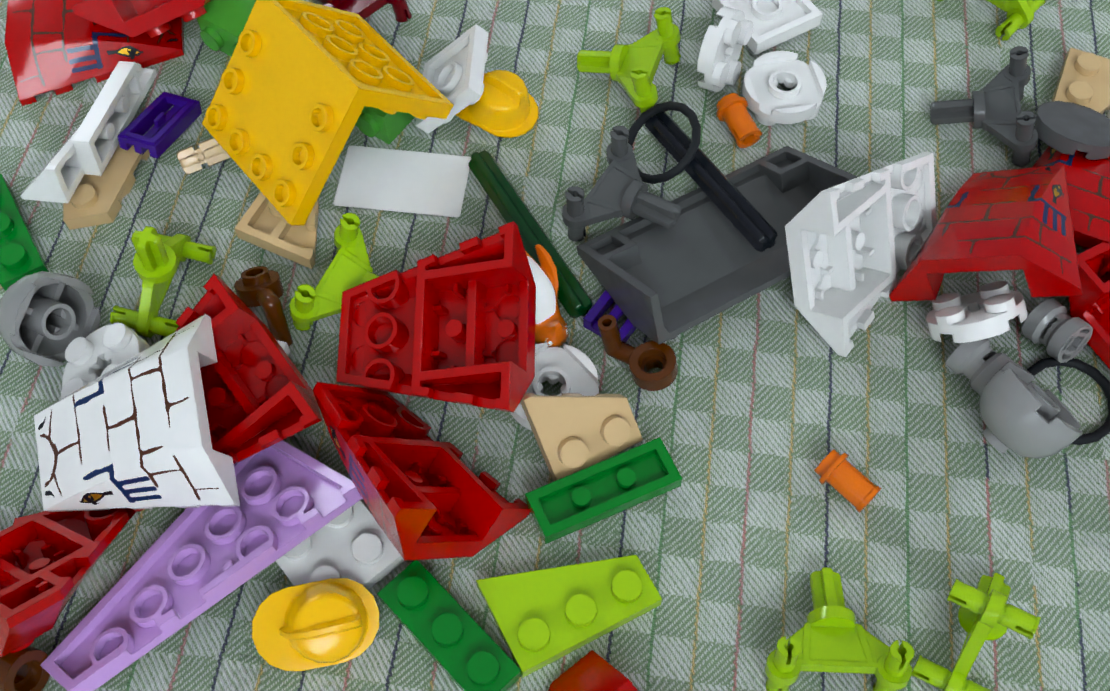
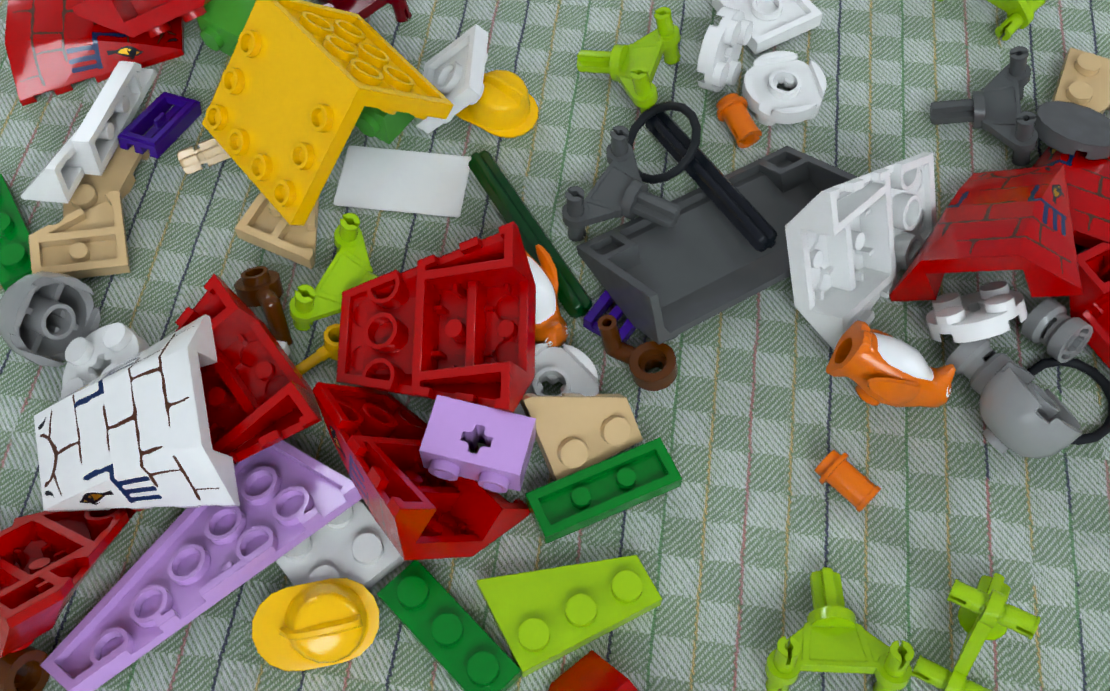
lime axle [110,226,216,338] -> none
none -> tan wing [28,190,131,279]
none -> yellow hand [295,324,340,375]
none -> lavender brick [419,395,536,493]
none -> orange animal [826,320,956,408]

